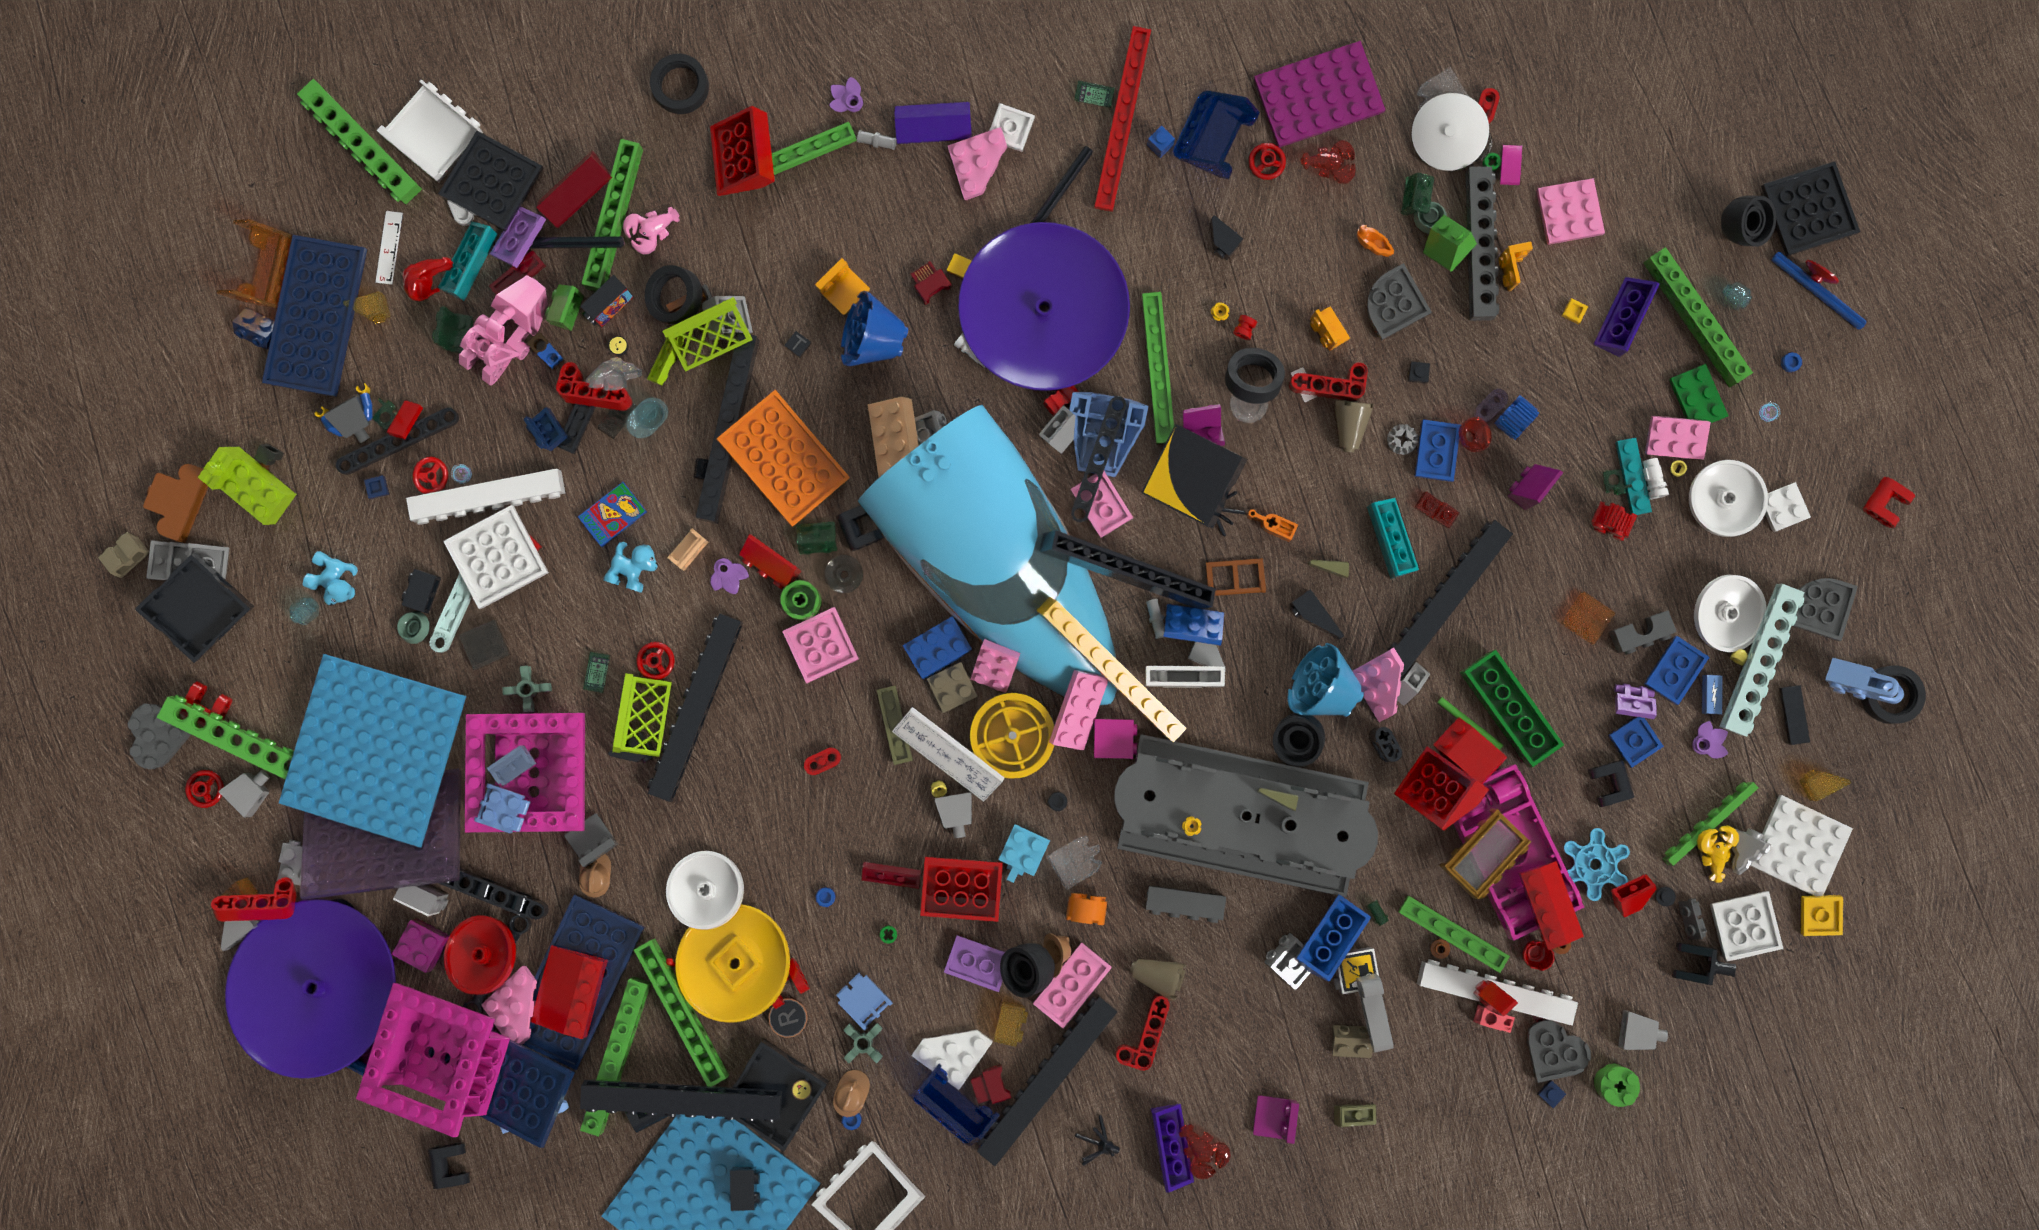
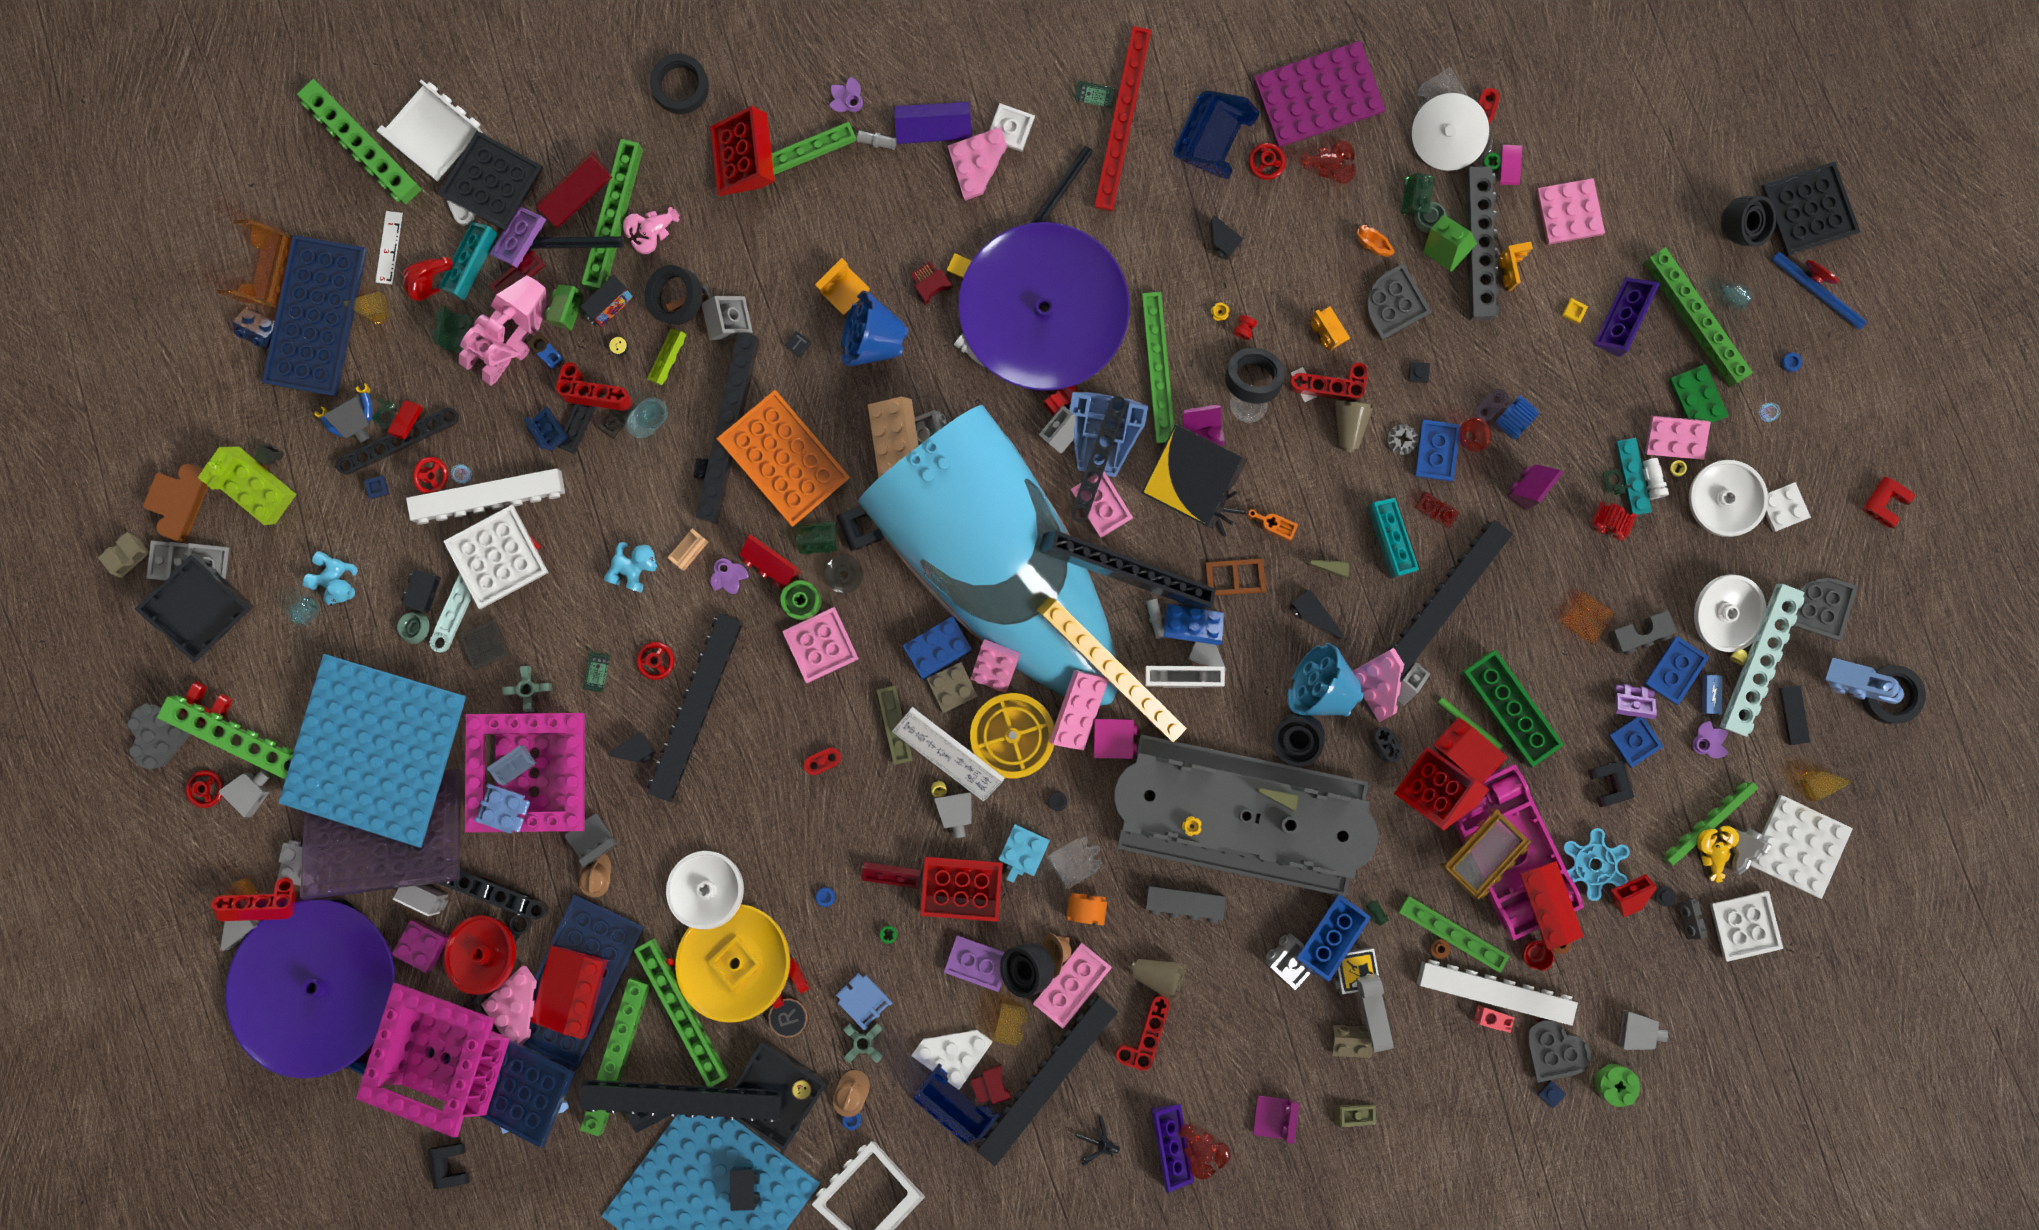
tile [578,482,647,547] -> none
clear plate [586,357,642,390] -> none
lime fence [613,673,672,757] -> none
lime fence [663,297,753,372] -> none
blue brick [1147,125,1175,158] -> none
red slope [1473,980,1518,1017] -> none
black piece [1672,942,1736,986] -> none
yellow plate [1801,895,1843,936] -> none

